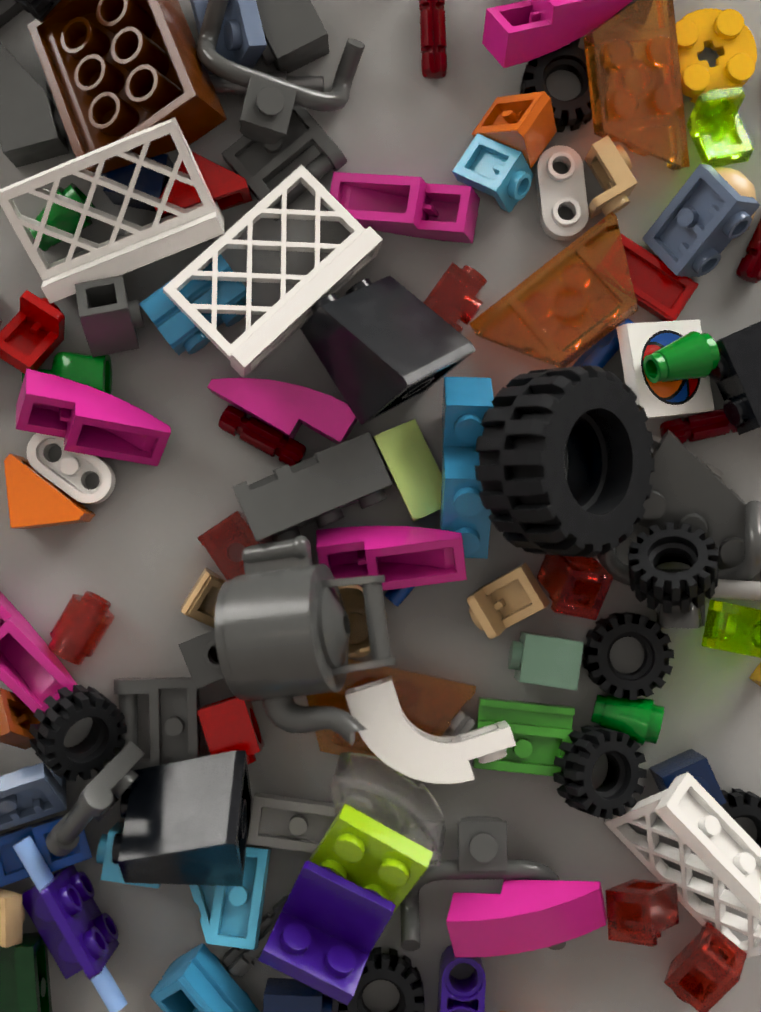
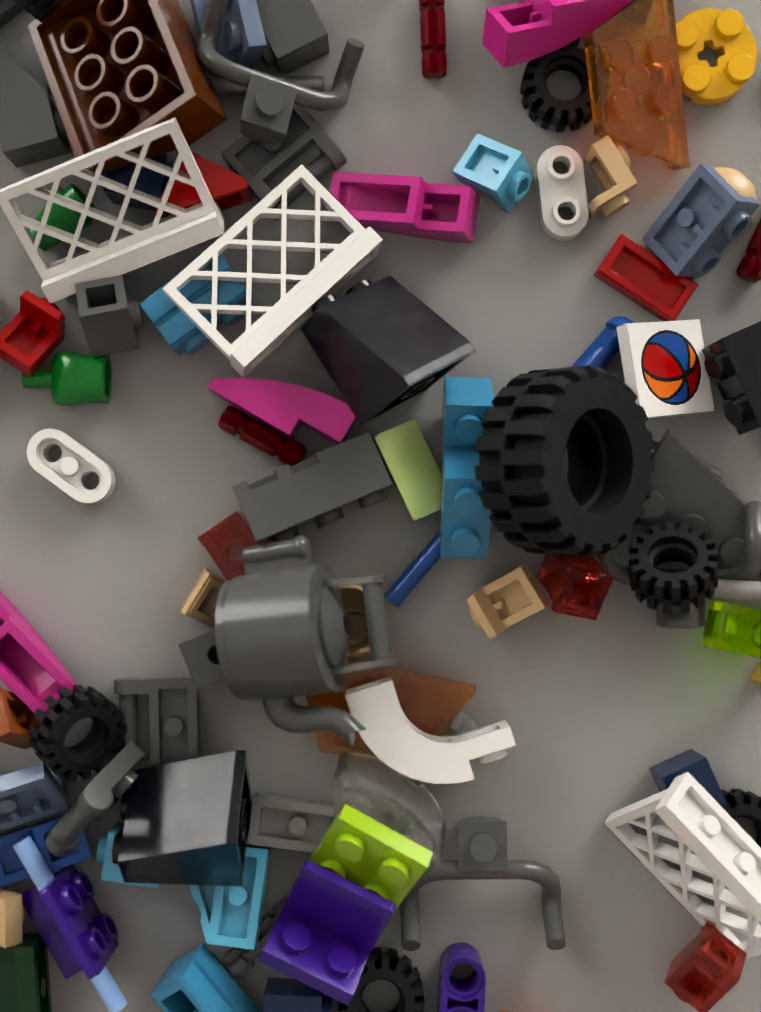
orange slope [4,453,95,529] -> none
dark pink slope [16,368,171,466] -> none
clear red brick [48,591,115,665] -> none
red brick [197,696,264,764] -> none
dark pink slope [316,525,467,591] -> none
clear red brick [423,262,487,334] -> none
dark pink slope [446,879,607,958] -> none
clear orange wing [469,212,638,368] -> none
orange slope [472,91,557,169] -> none
bright green plate [472,697,575,776] -> none
sand green brick [508,631,584,691] -> none
black tyre [553,725,647,819] -> none
black tyre [582,612,674,700] -> none
green cone [591,694,664,746] -> none
clear red brick [605,879,679,947] -> none
green cone [643,331,720,383] -> none
dark red axle [660,409,737,444] -> none
clear neon green bracket [686,87,754,168] -> none

